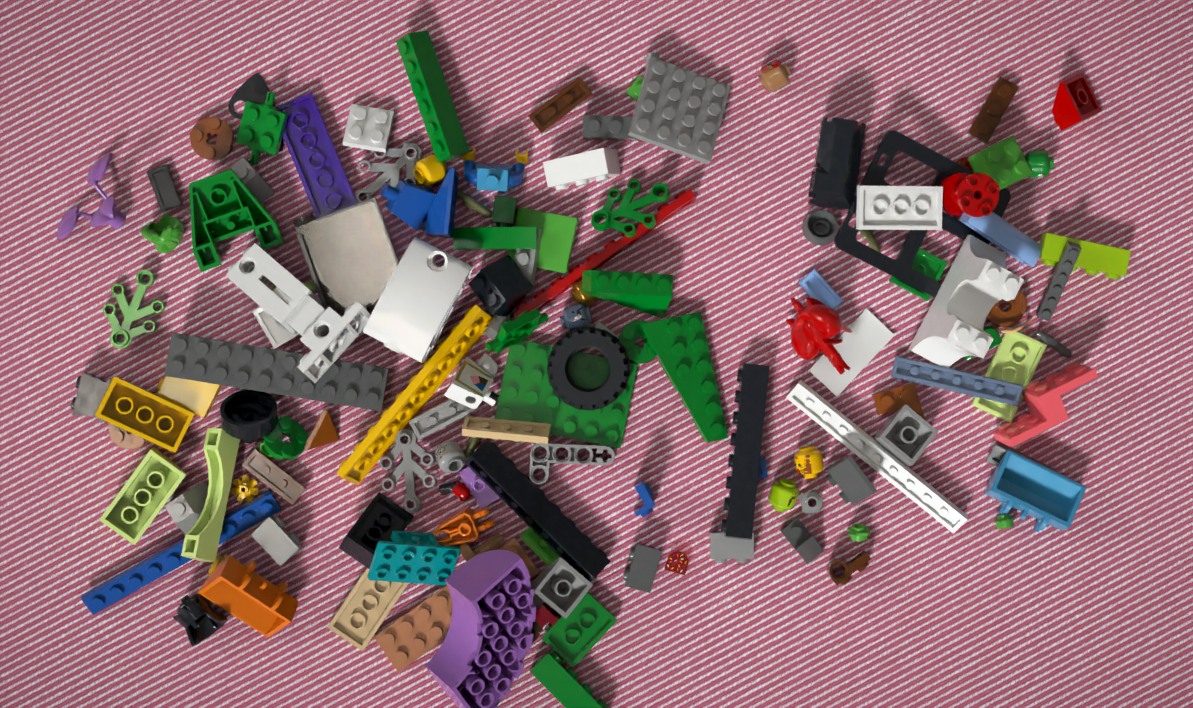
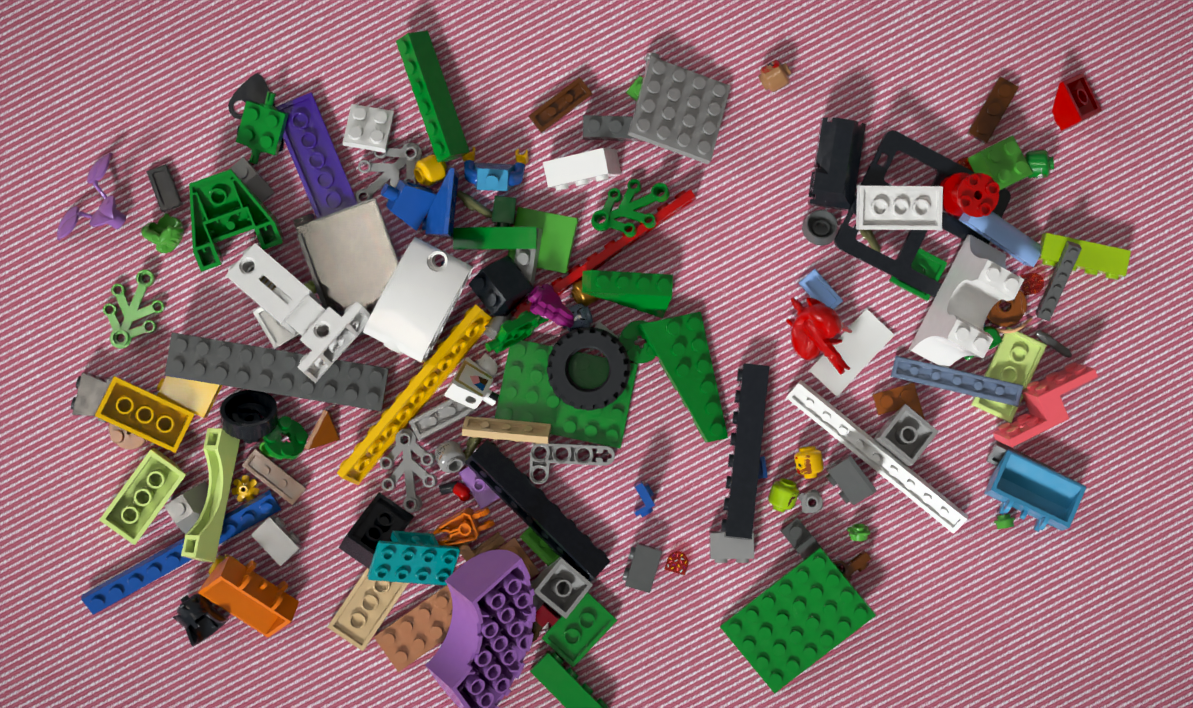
dark orange plate [190,117,234,160] -> none
none -> magenta rock [527,283,575,328]
none -> green plate [720,547,876,694]
none -> clear red tile [1020,273,1044,296]

